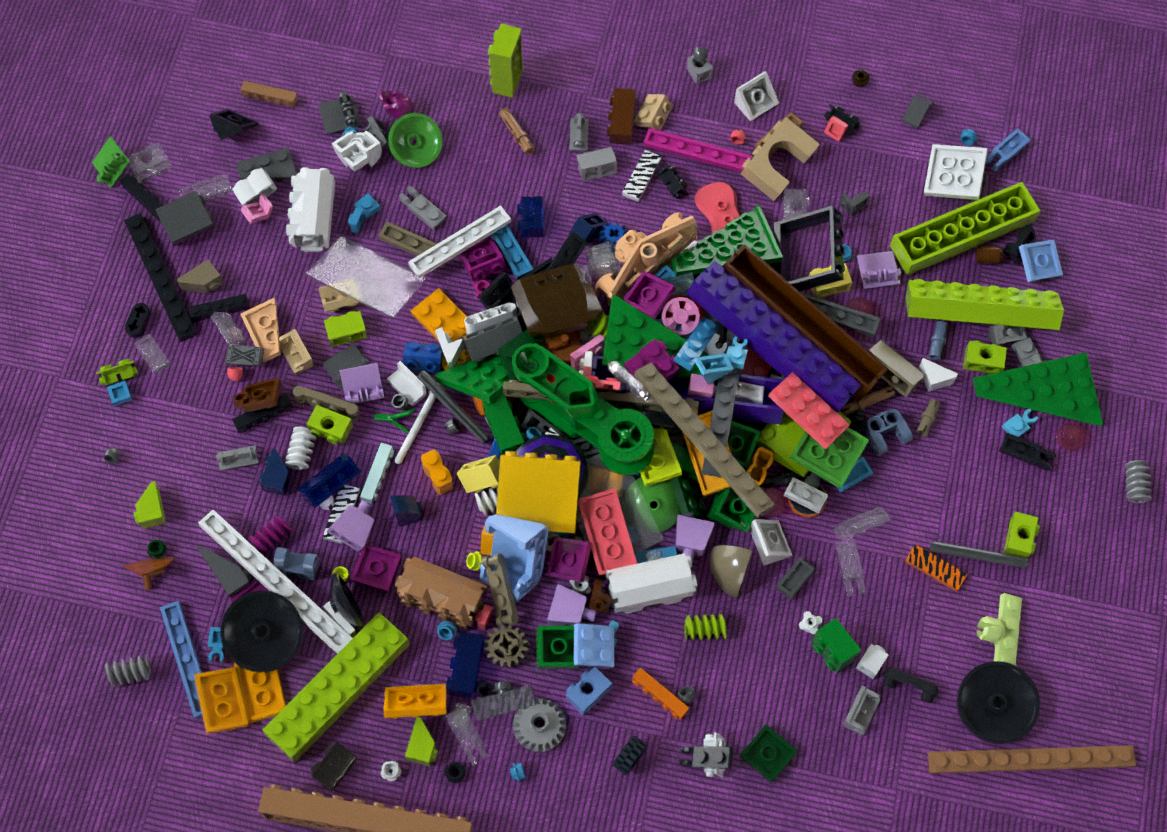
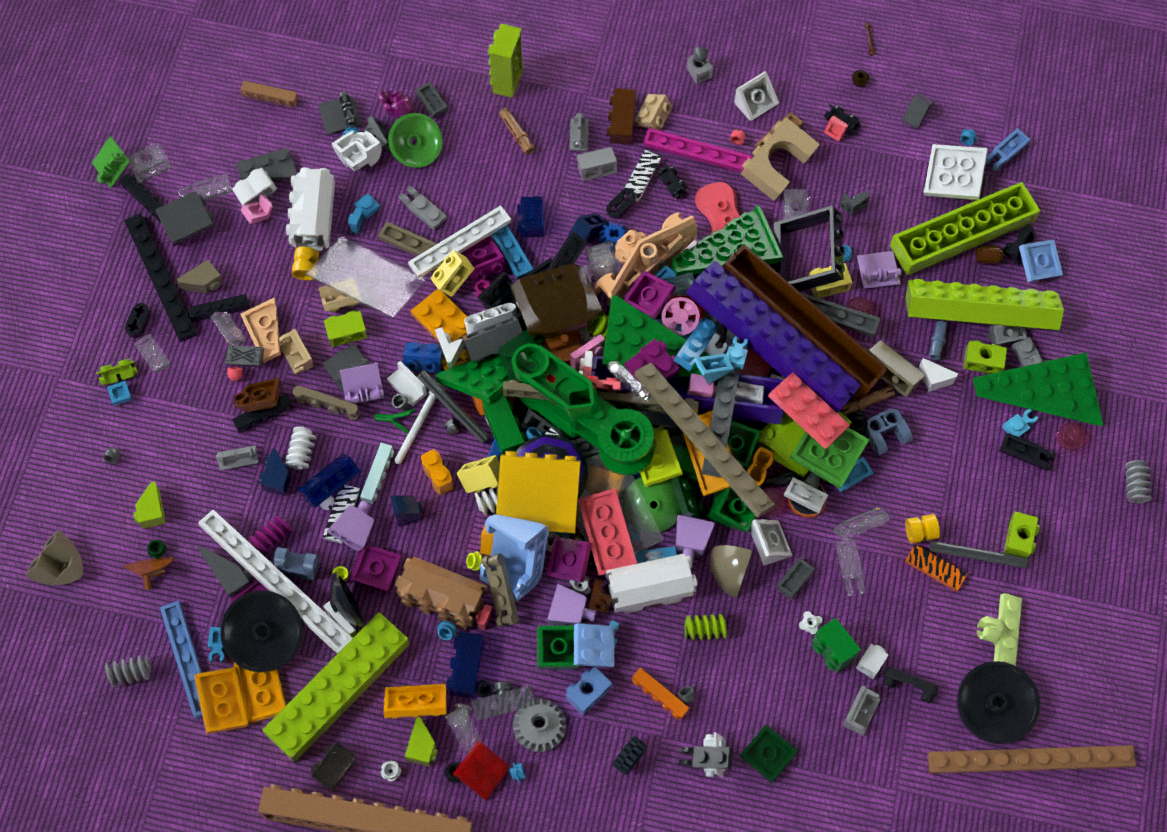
black slope [210,109,259,140] -> none
lime brick [306,405,353,445] -> none
dark tan gear [484,624,528,669] -> none
dark tan pin [916,399,941,437] -> none
none -> dark tan brick [25,529,83,585]
none -> yellow wheel [291,246,319,281]
none -> dark grey plate [415,82,448,119]
none -> light yellow brick [430,250,475,297]
none -> red plate [453,741,510,800]
none -> black beam [606,188,636,219]
none -> reddish brown hinge [864,23,875,56]
none -> yellow wheel [905,514,940,544]

